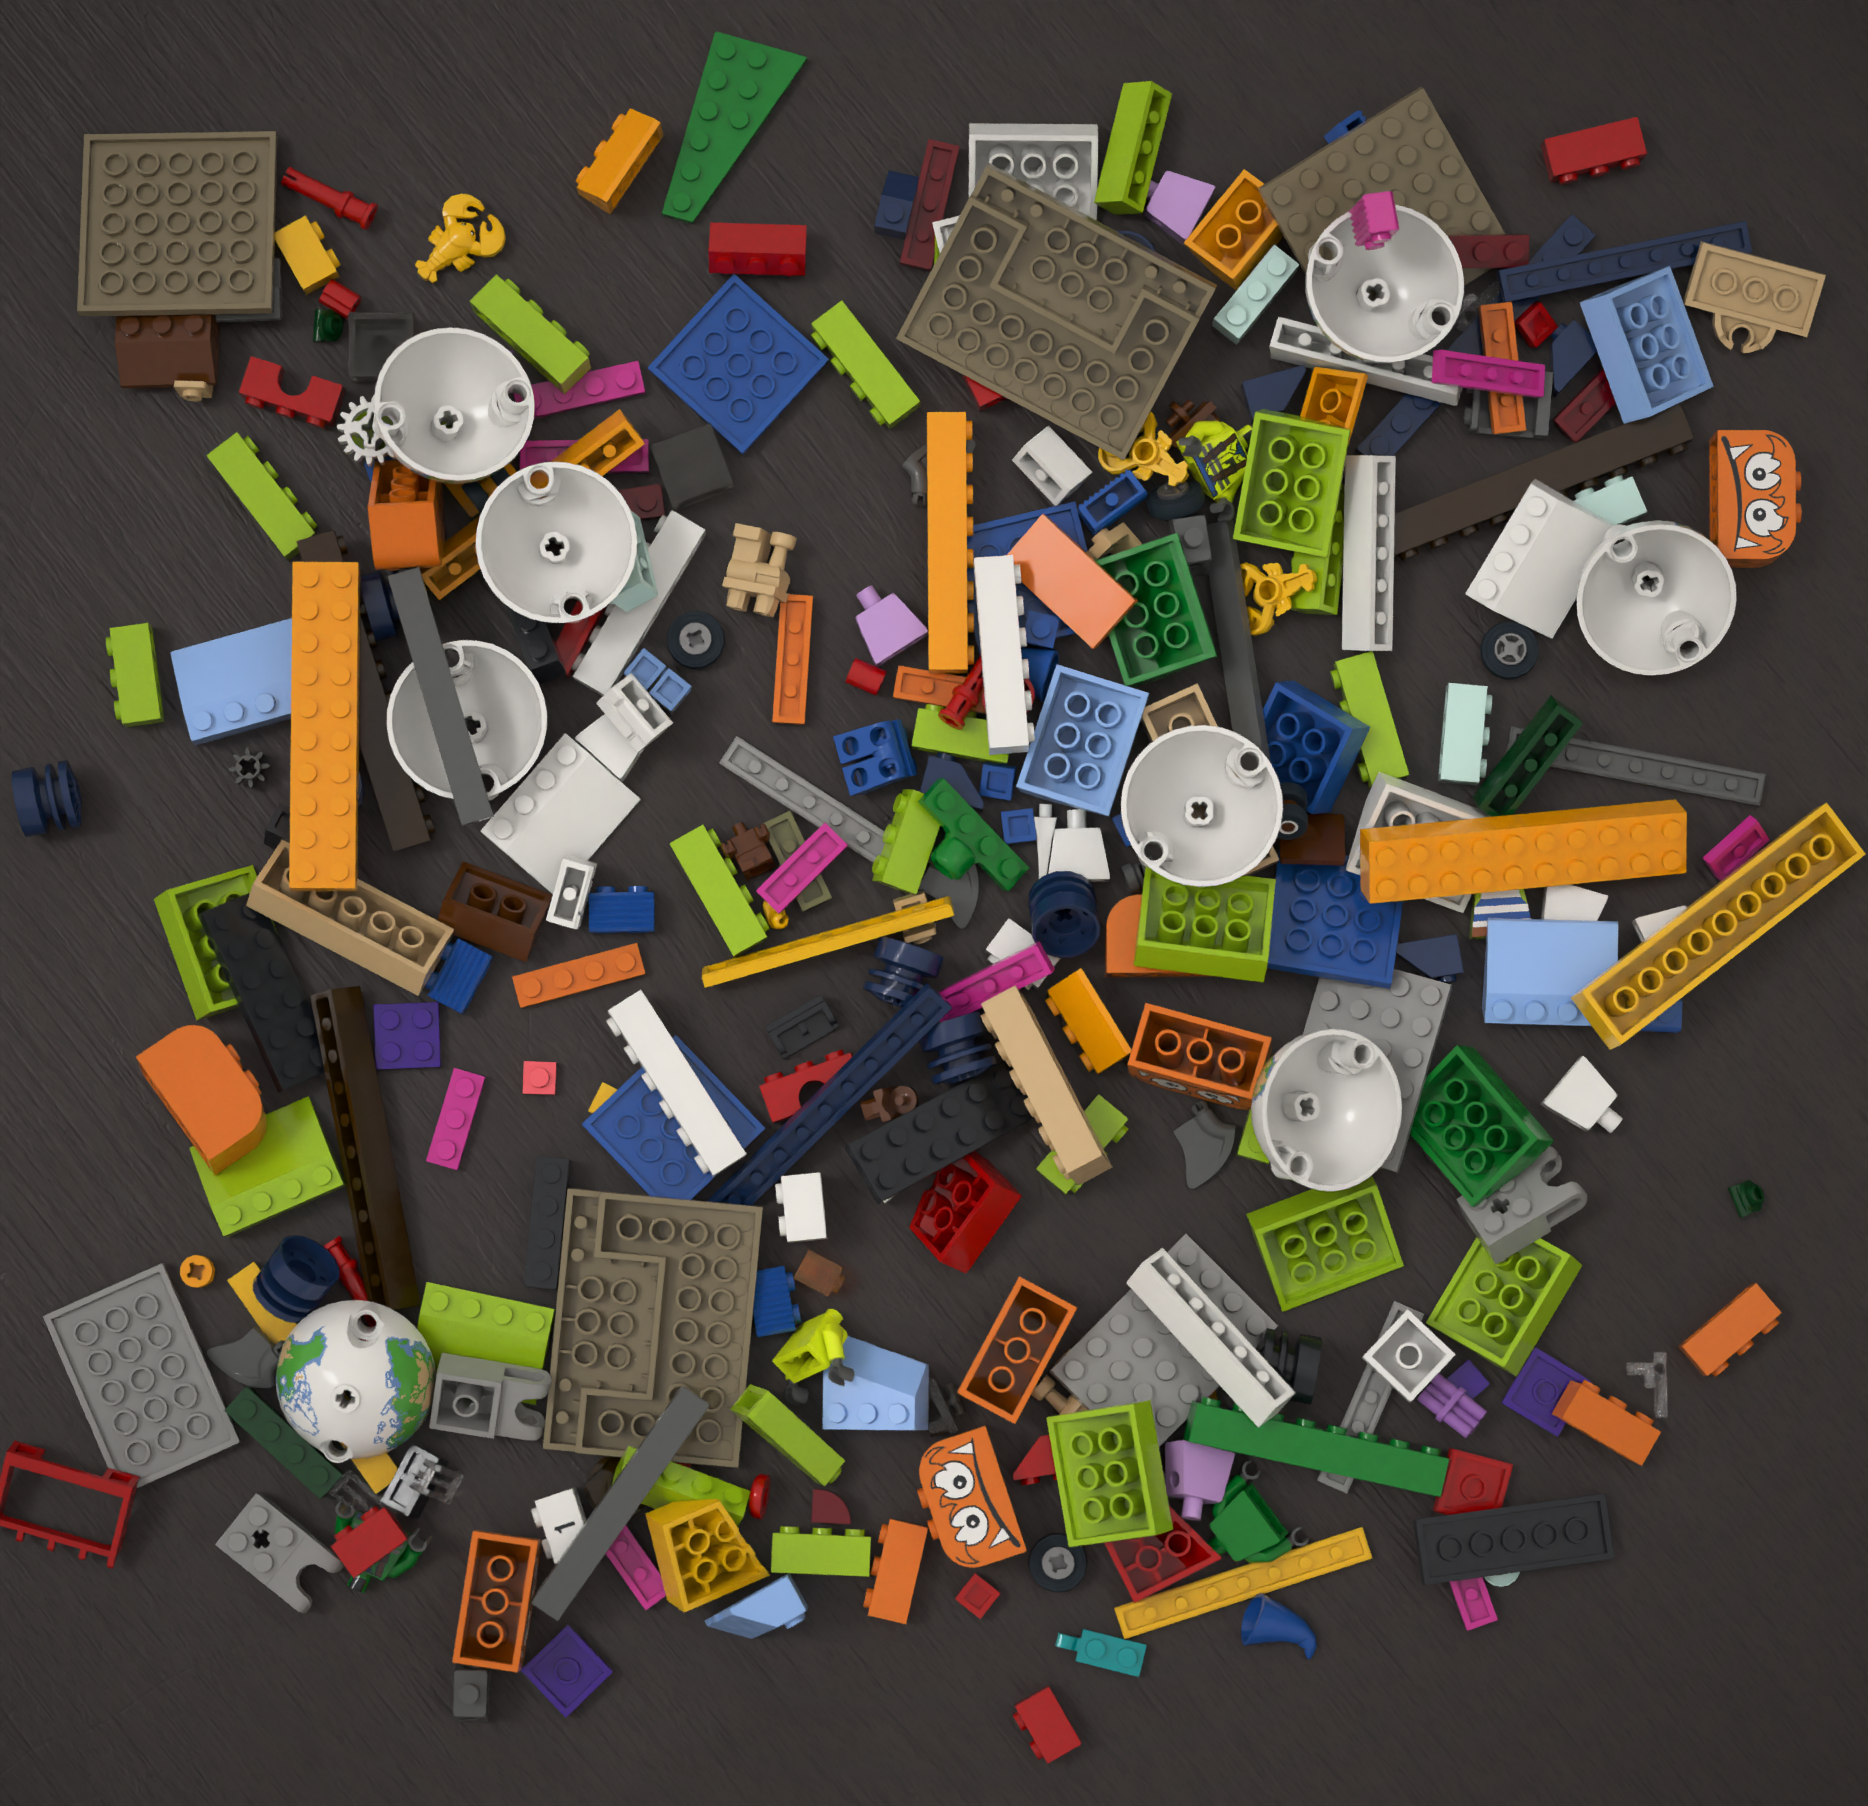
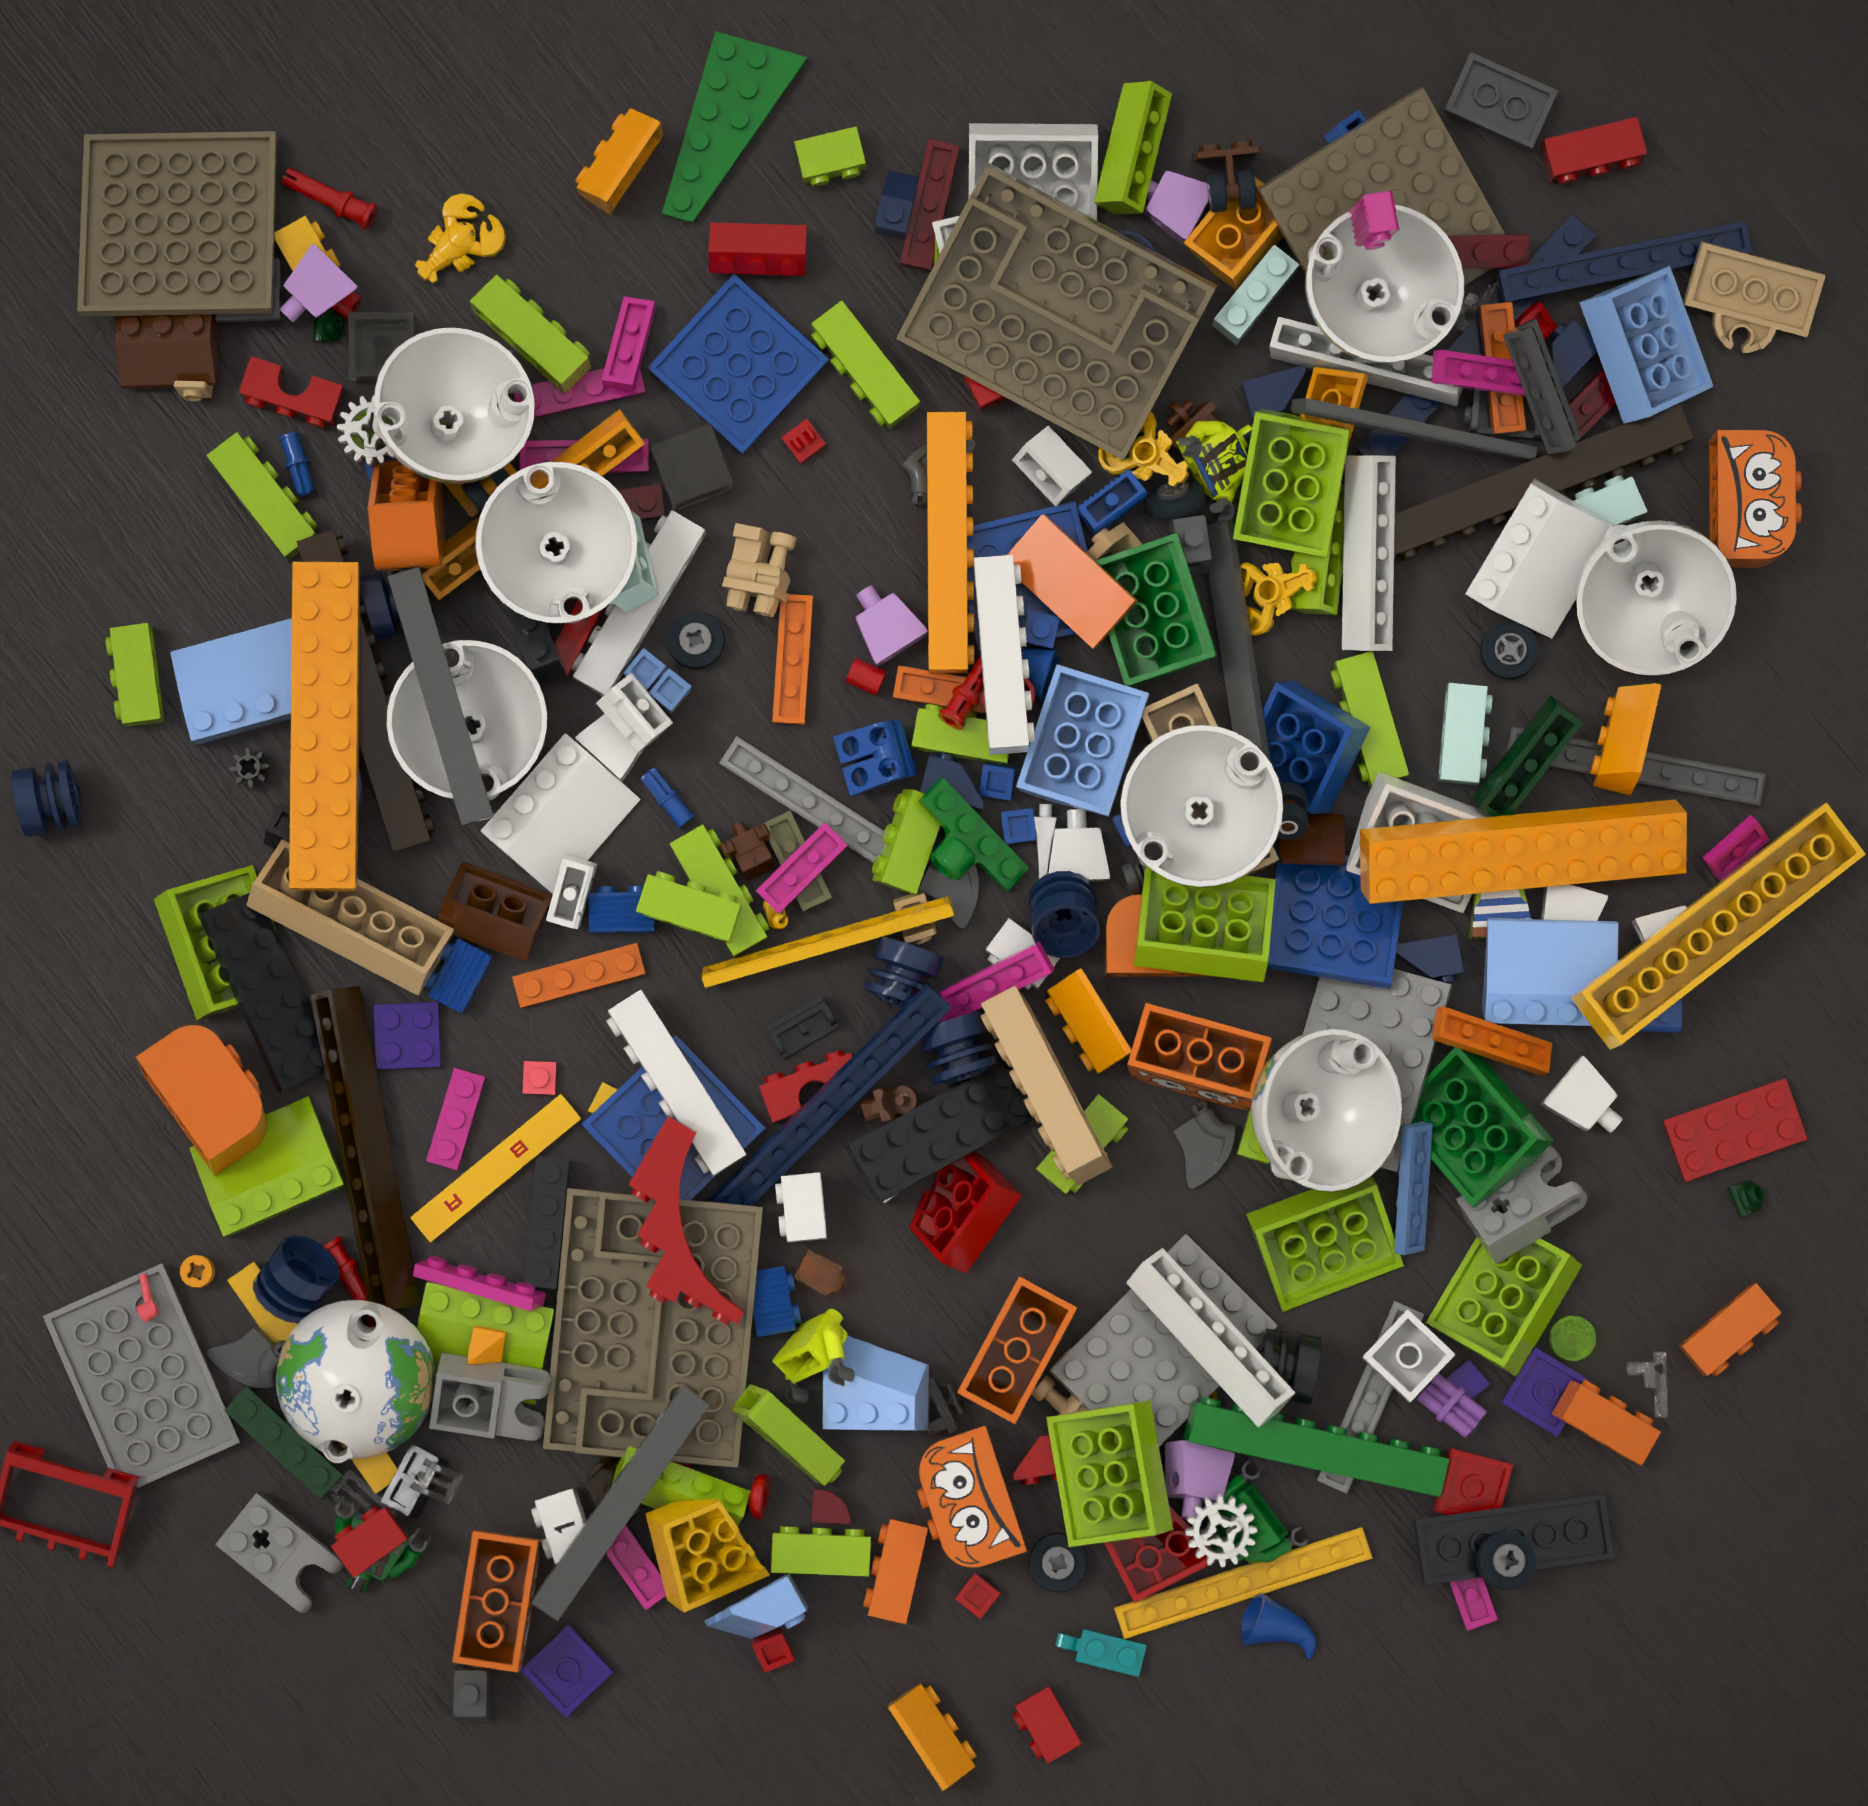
none -> coral hand [136,1274,159,1322]
none -> lavender torso [279,243,358,322]
none -> blue axle [279,432,314,497]
none -> yellow tile [410,1094,582,1243]
none -> dark pink plate [413,1256,546,1311]
none -> light orange slope [467,1325,506,1365]
none -> dark pink plate [601,296,656,391]
none -> red arch [628,1116,744,1325]
none -> lime brick [636,871,742,943]
none -> blue axle [641,768,694,829]
none -> red plate [752,1628,795,1673]
none -> red tile [781,419,826,465]
none -> lime brick [794,126,866,187]
none -> light orange slope [888,1683,977,1791]
none -> white gear [1185,1494,1257,1567]
none -> plate [1192,141,1261,213]
none -> dark grey tile [1291,398,1537,460]
none -> medium blue plate [1394,1121,1433,1255]
none -> orange plate [1432,1006,1552,1076]
none -> dark grey plate [1444,52,1558,151]
none -> black wheel [1476,1531,1536,1590]
none -> dark grey fence [1503,319,1581,454]
none -> clear neon green wheel [1548,1316,1596,1361]
none -> light orange slope [1590,683,1661,796]
none -> red plate [1662,1078,1807,1182]

